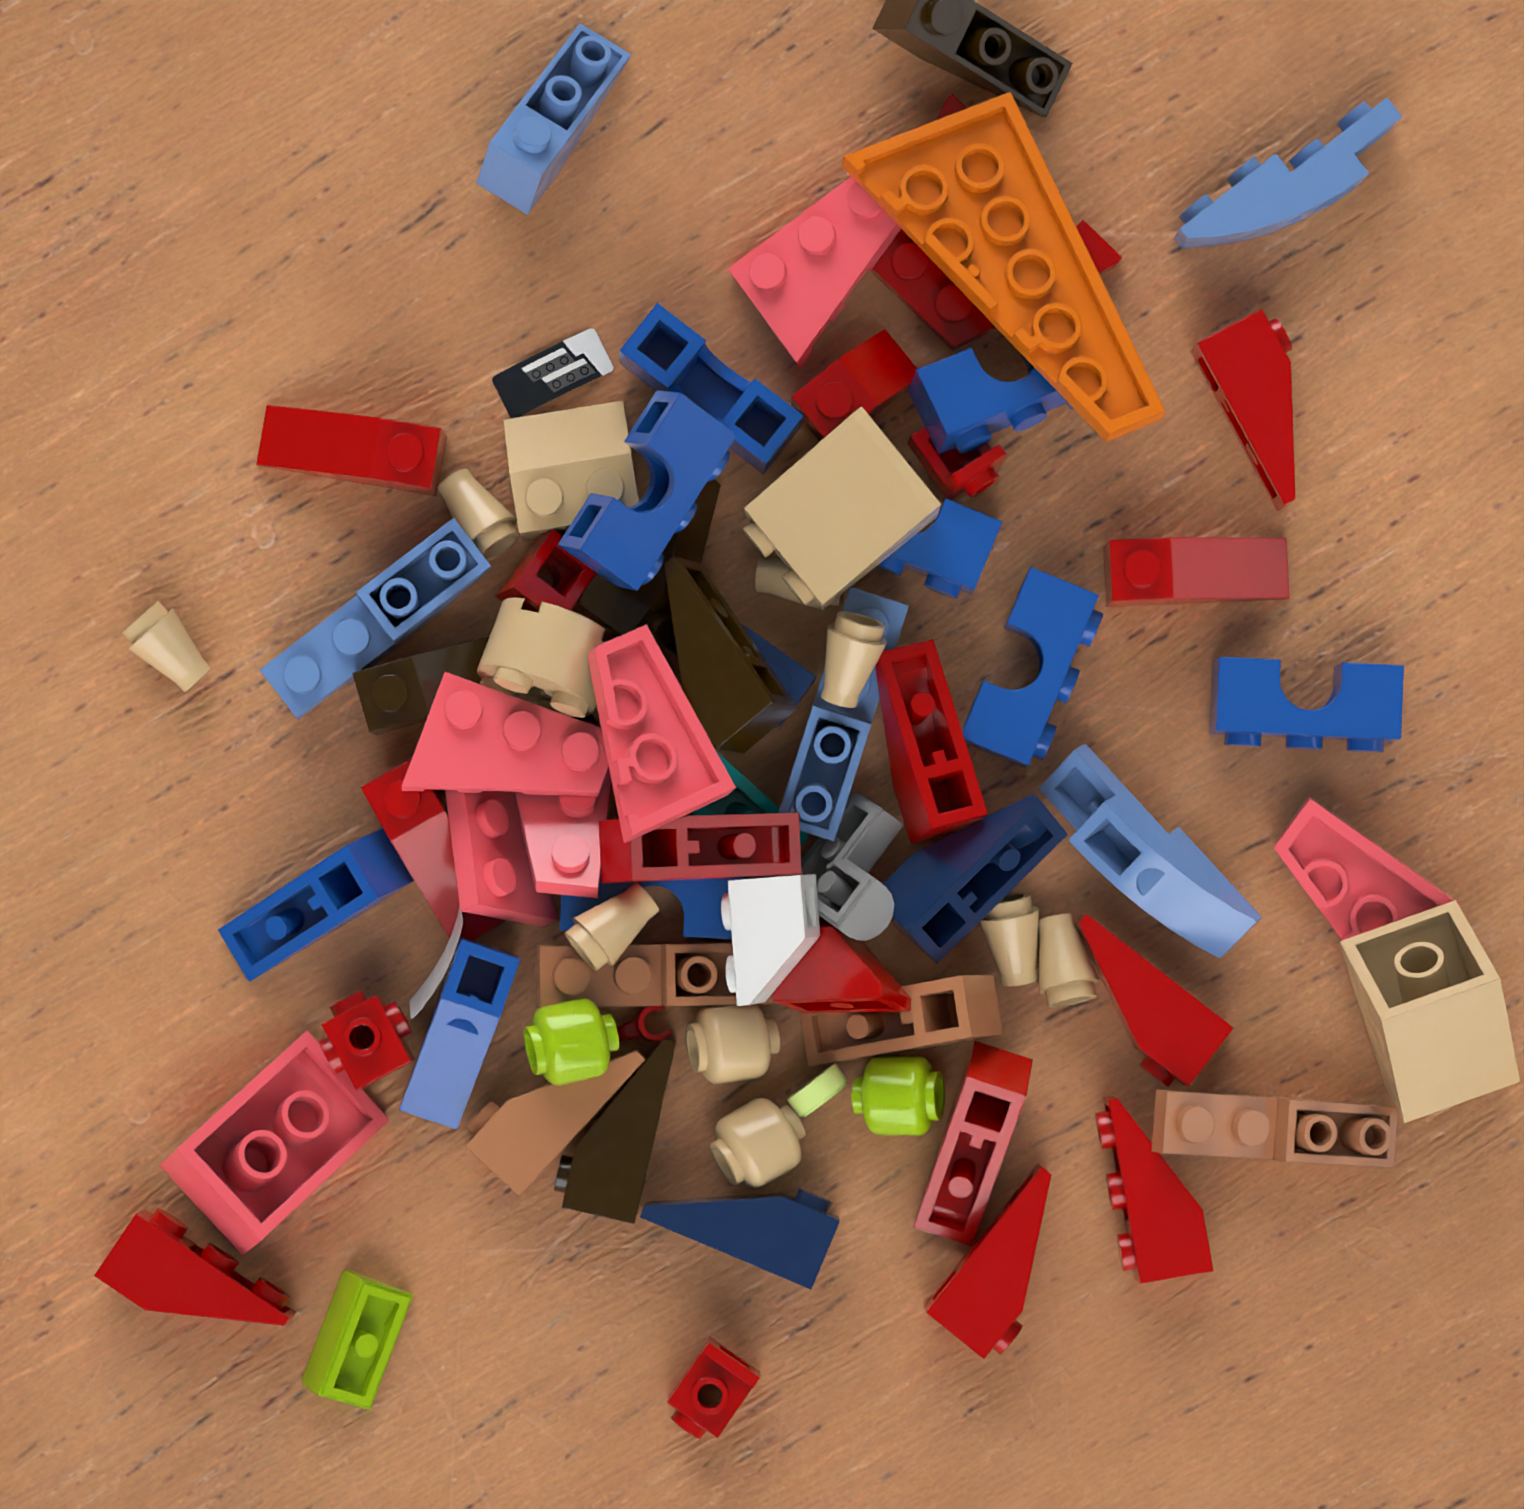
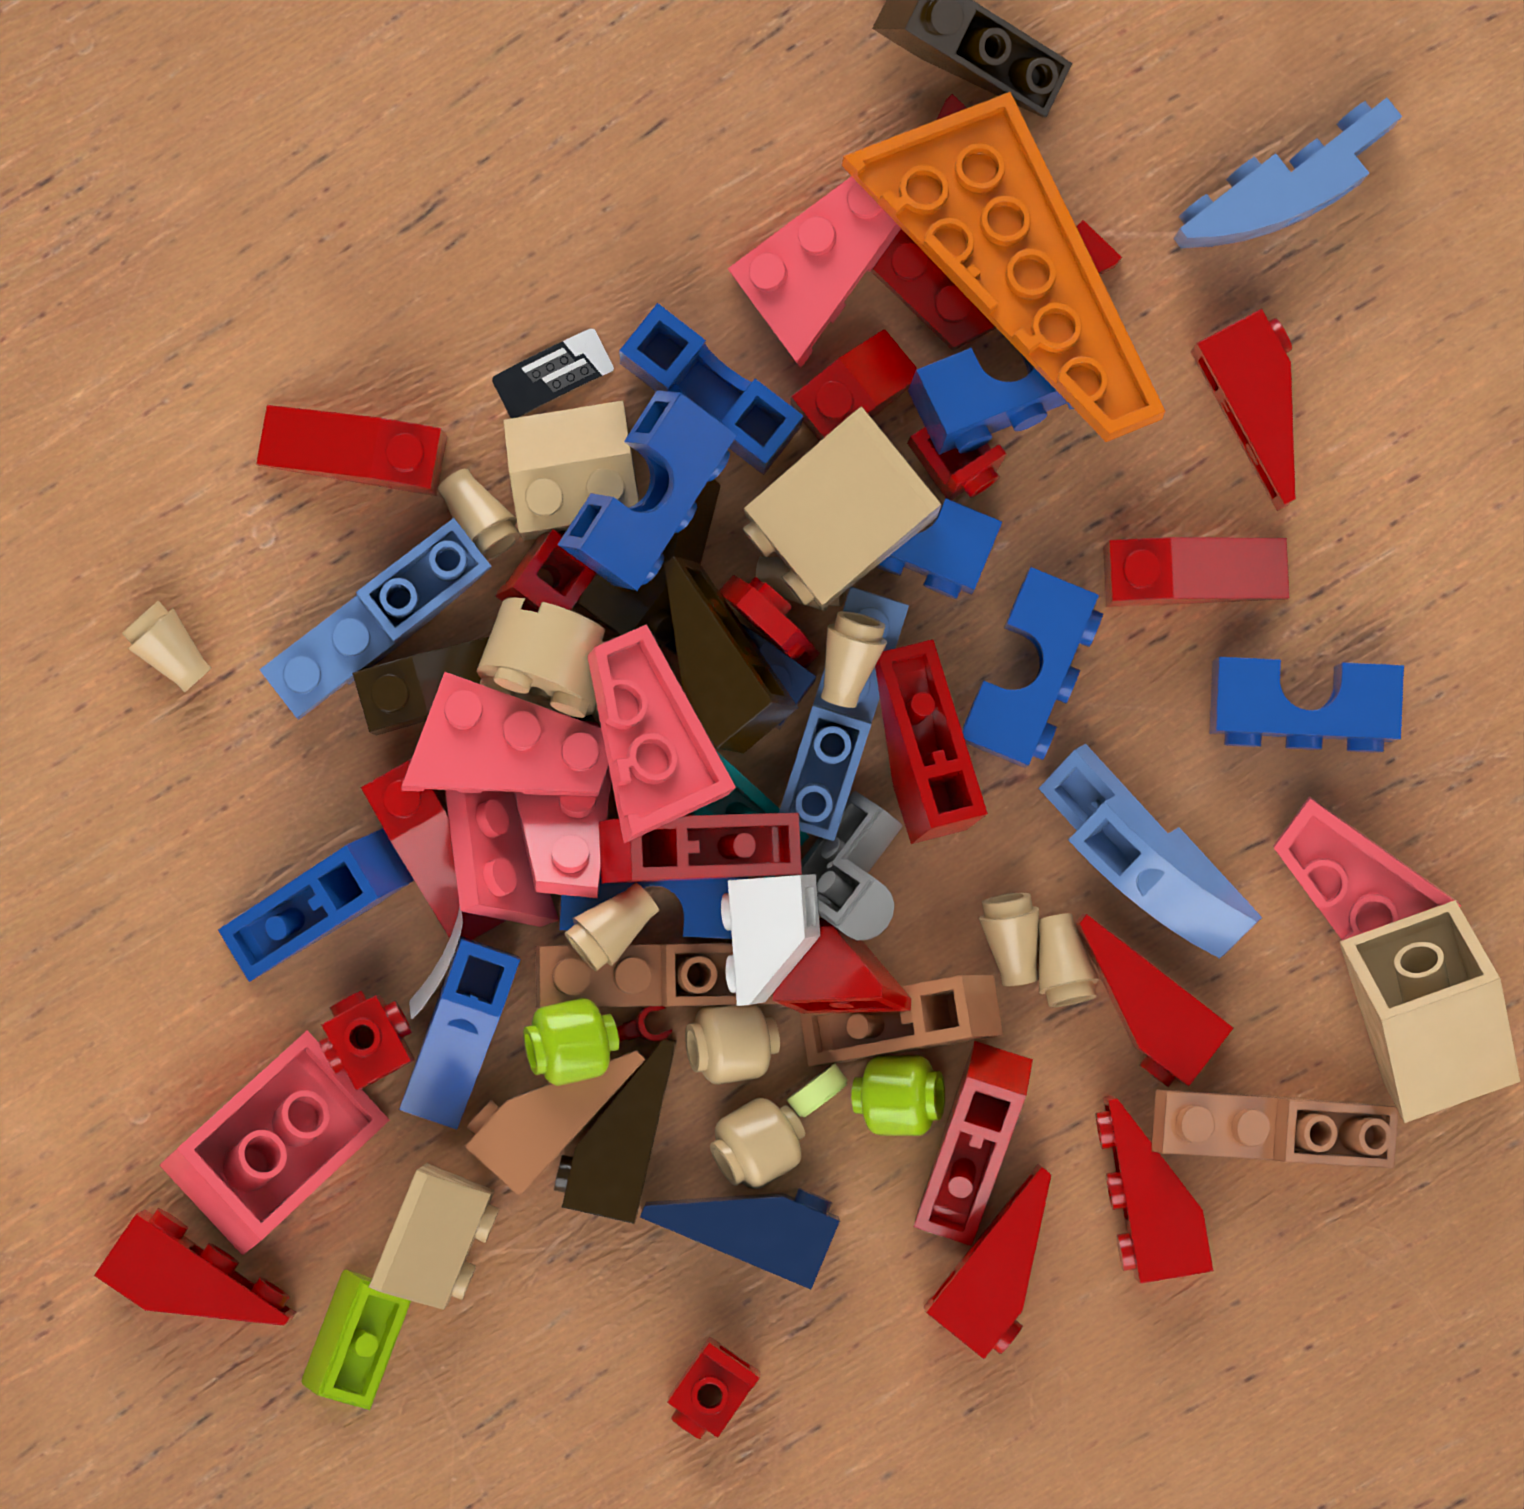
medium blue slope [476,23,631,215] -> none
dark blue slope [883,794,1068,964] -> none
none -> tan slope [369,1163,500,1310]
none -> red wing [719,575,820,669]

